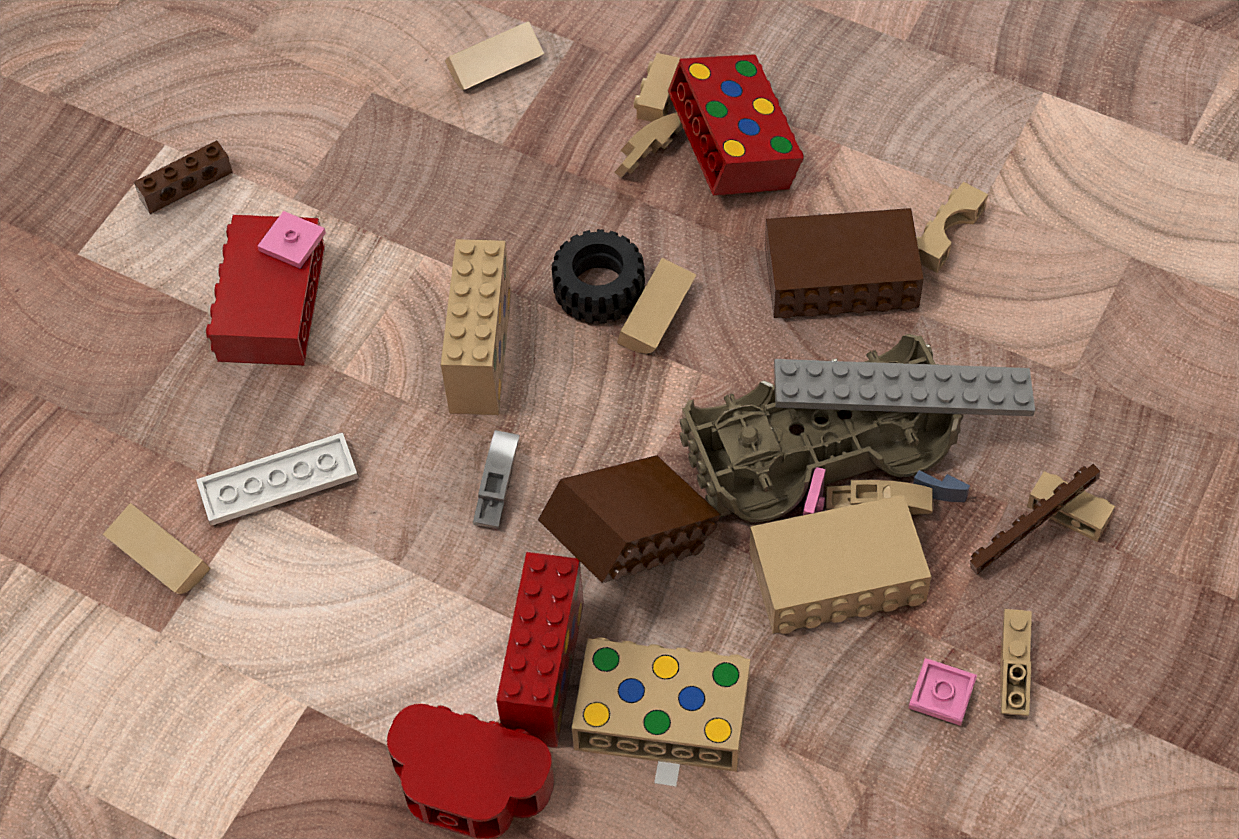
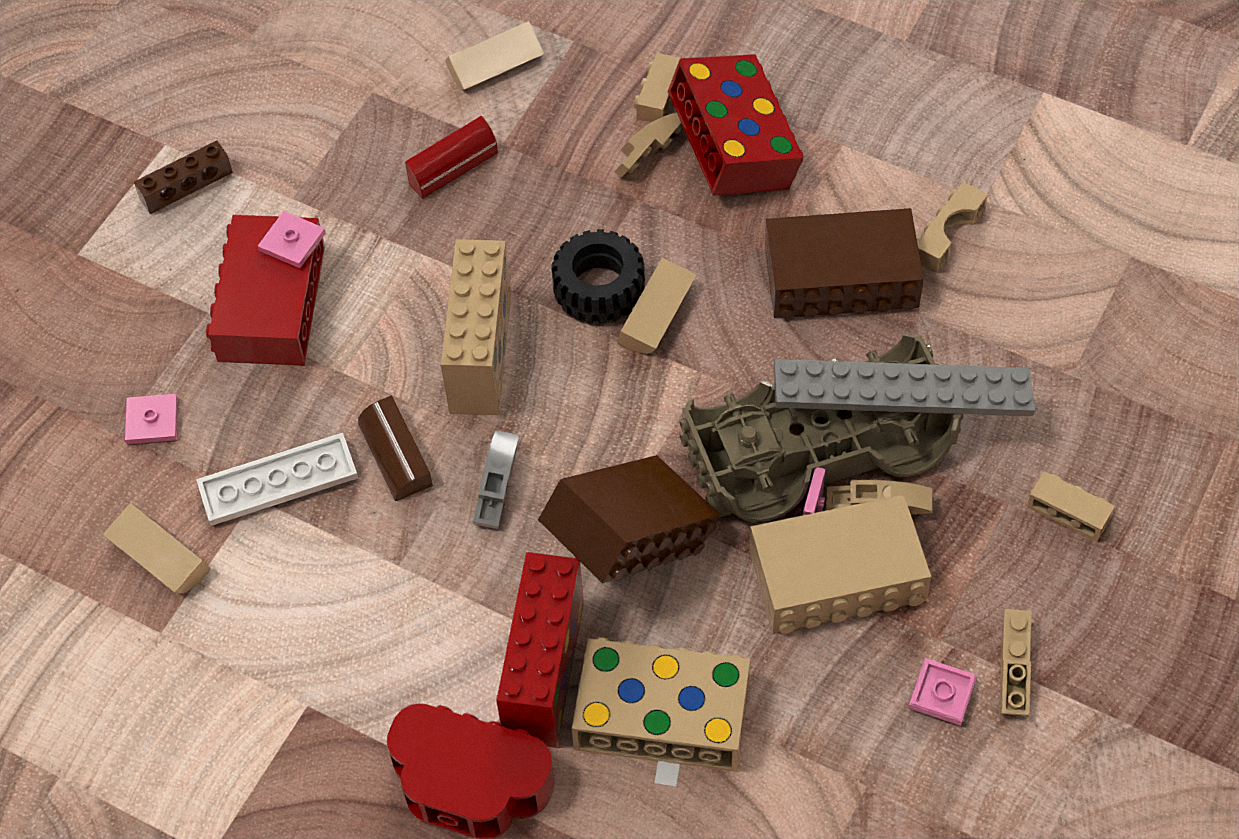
sand blue slope [913,470,970,502] -> none
reddish brown plate [970,464,1100,575] -> none
none -> bright pink plate [125,394,178,445]
none -> reddish brown brick [358,395,433,501]
none -> red brick [405,115,498,199]

